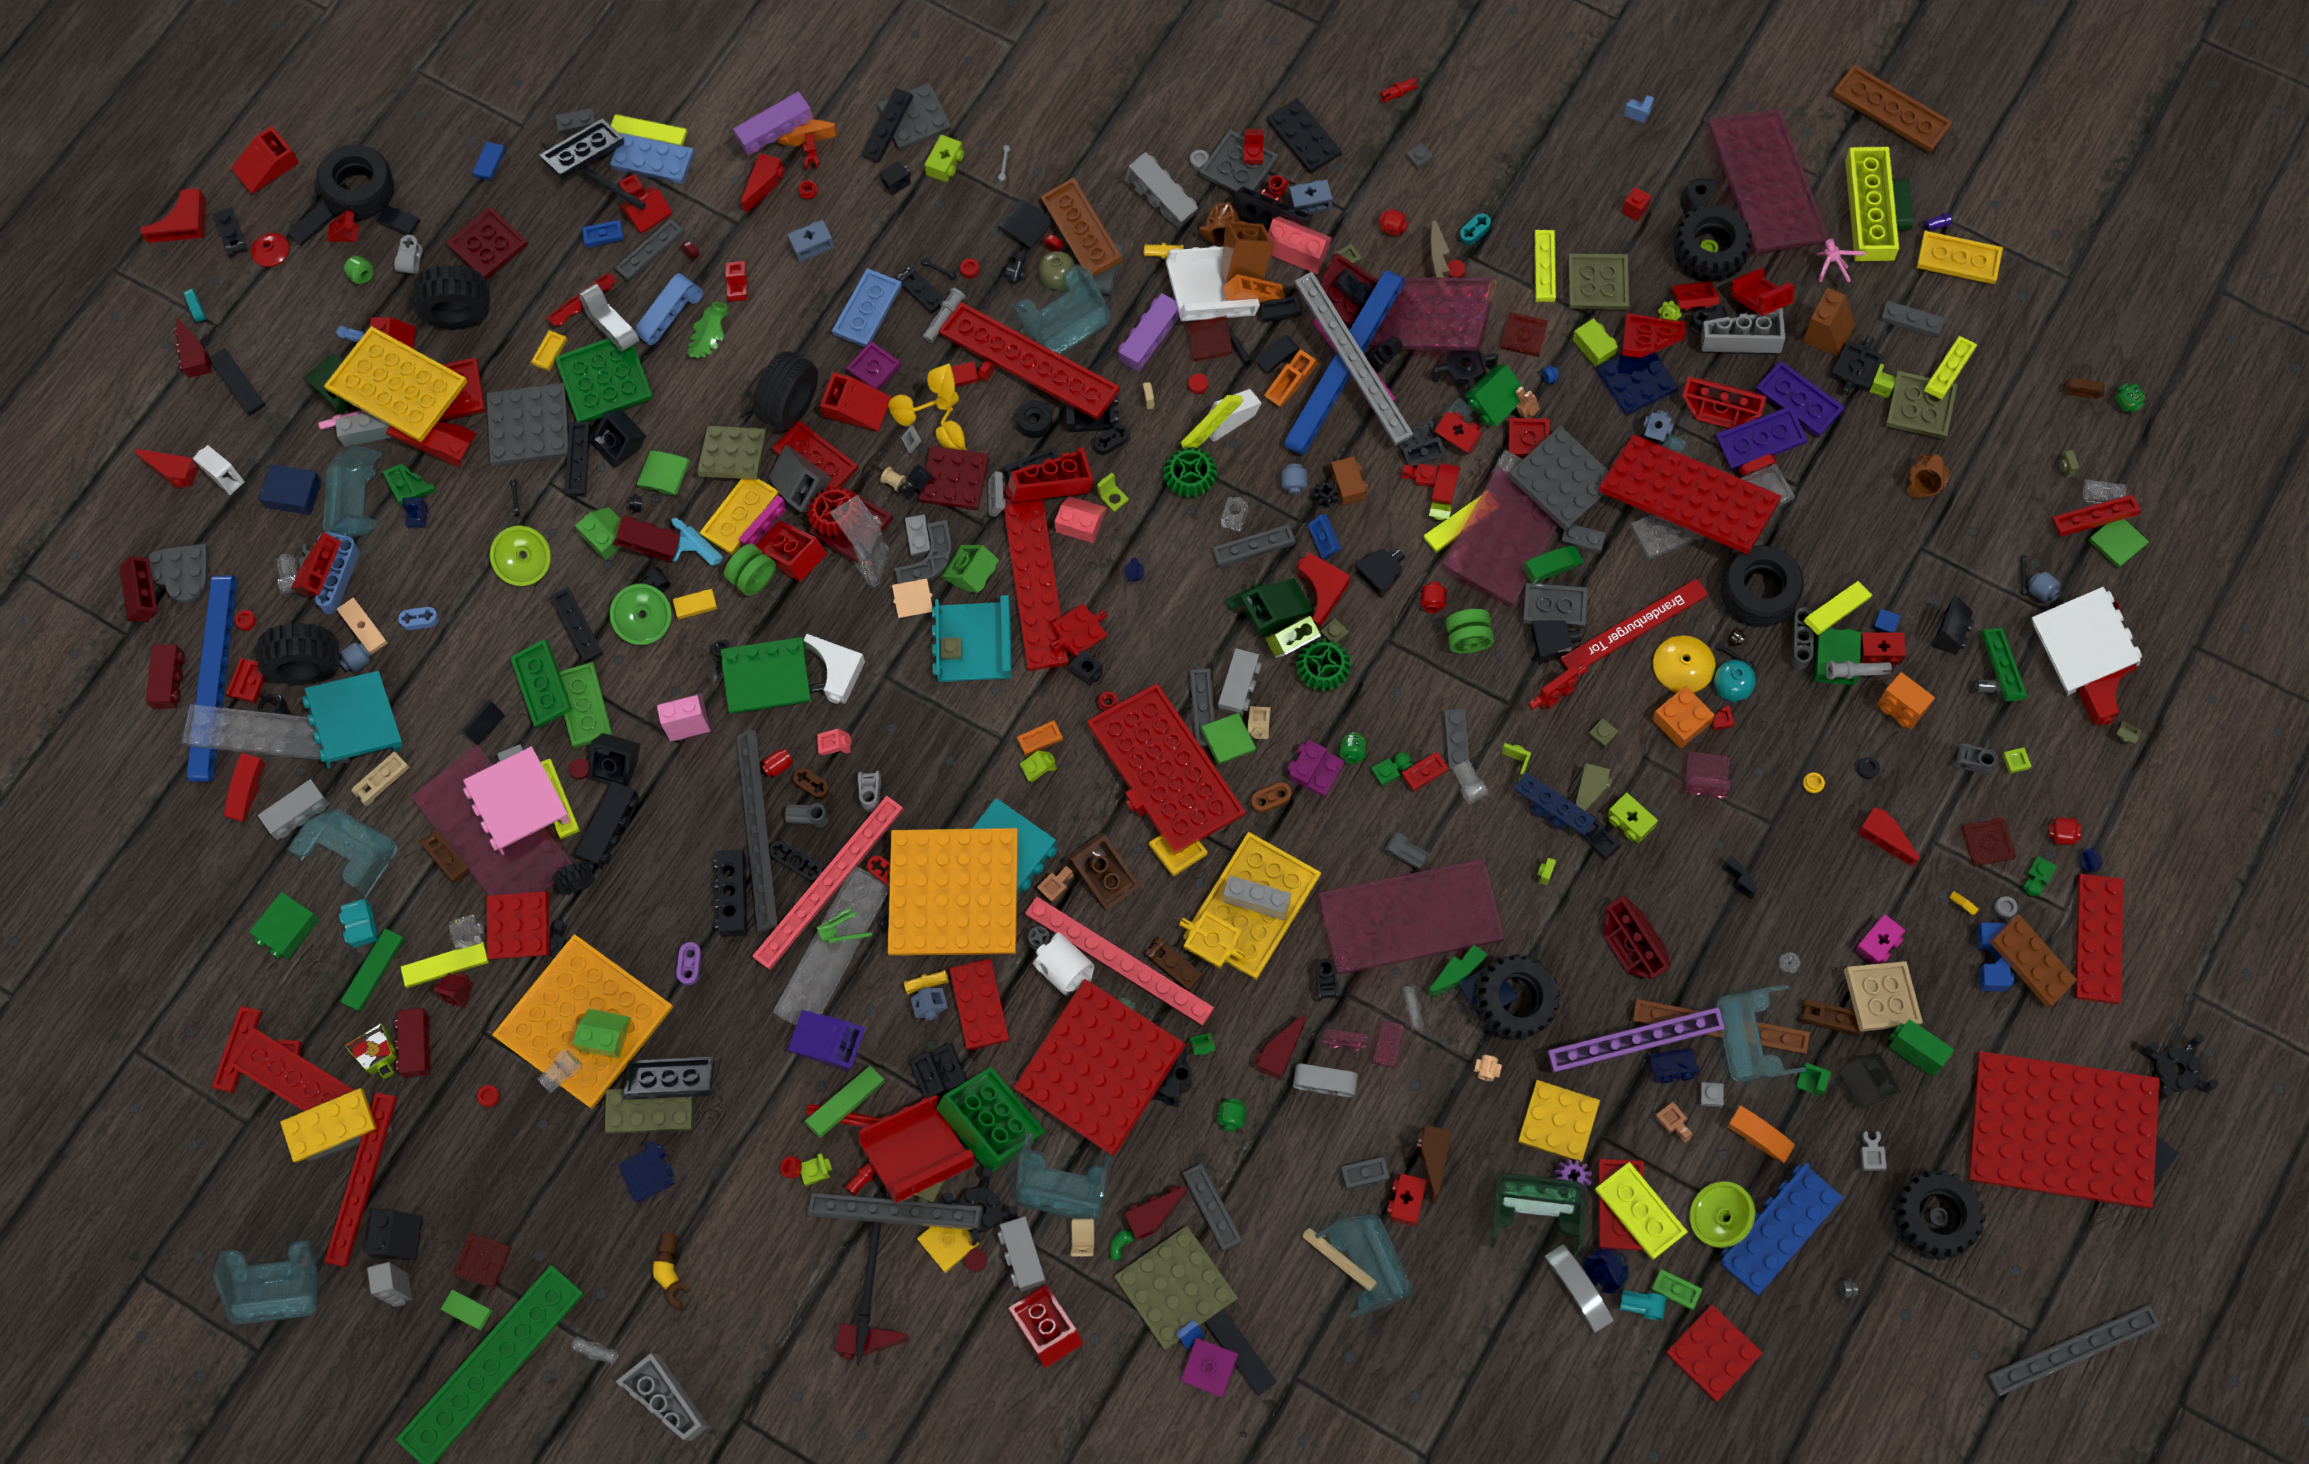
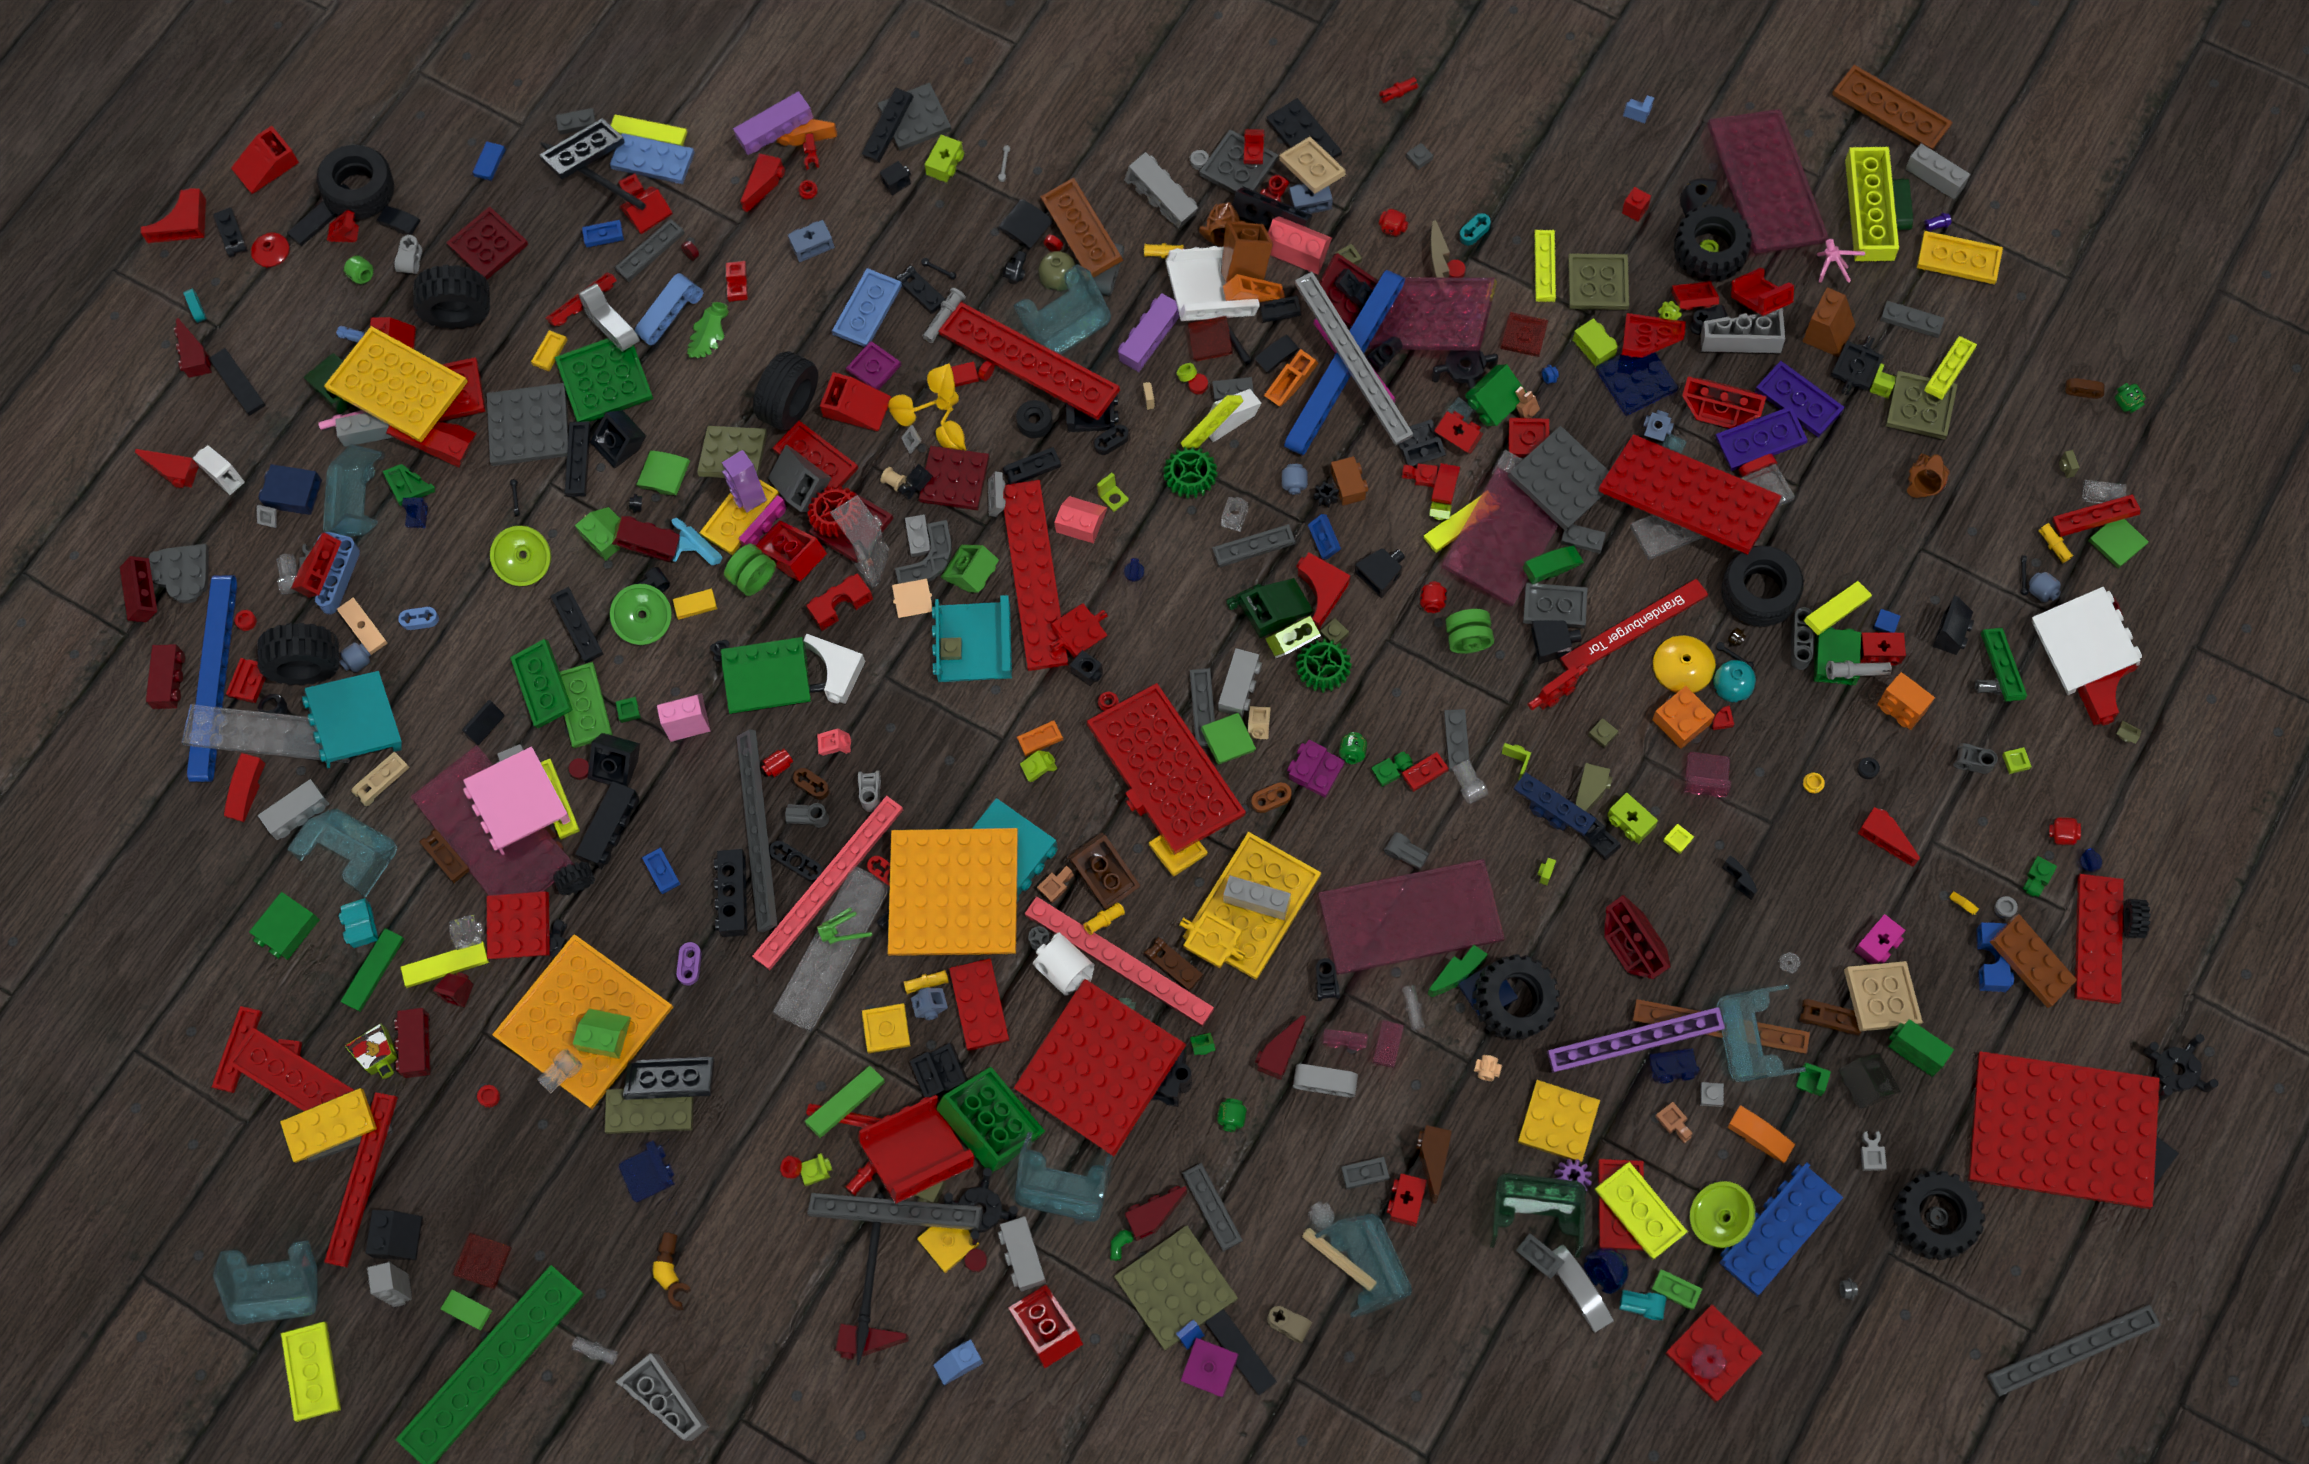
dark purple slope [787,1010,865,1072] -> none
red tile [960,259,980,279] -> none
red wedge [1008,447,1093,502] -> none
tan bracket [1071,1219,1094,1256] -> none
clear red tile [1961,817,2016,867] -> none
none -> light grey slope [257,505,277,528]
none -> neon yellow tile [281,1322,341,1422]
none -> green plate [616,697,641,723]
none -> blue plate [642,847,680,894]
none -> medium lavender brick [722,450,767,513]
none -> red arch [806,573,873,631]
none -> yellow plate [862,1003,911,1054]
none -> medium blue slope [934,1340,983,1385]
none -> yellow pin [1083,903,1125,935]
none -> lime tile [1177,363,1197,382]
none -> dark grey plate [1212,377,1254,402]
none -> dark tan piece [1267,1306,1312,1343]
none -> tan plate [1279,137,1345,194]
none -> clear plate [1308,1201,1334,1231]
none -> dark grey plate [1516,1233,1565,1279]
none -> neon yellow plate [1663,824,1694,854]
none -> clear pink brick [1692,1344,1726,1379]
none -> light grey brick [1906,144,1970,200]
none -> yellow pin [2038,523,2073,564]
none -> black tyre [2123,899,2151,938]

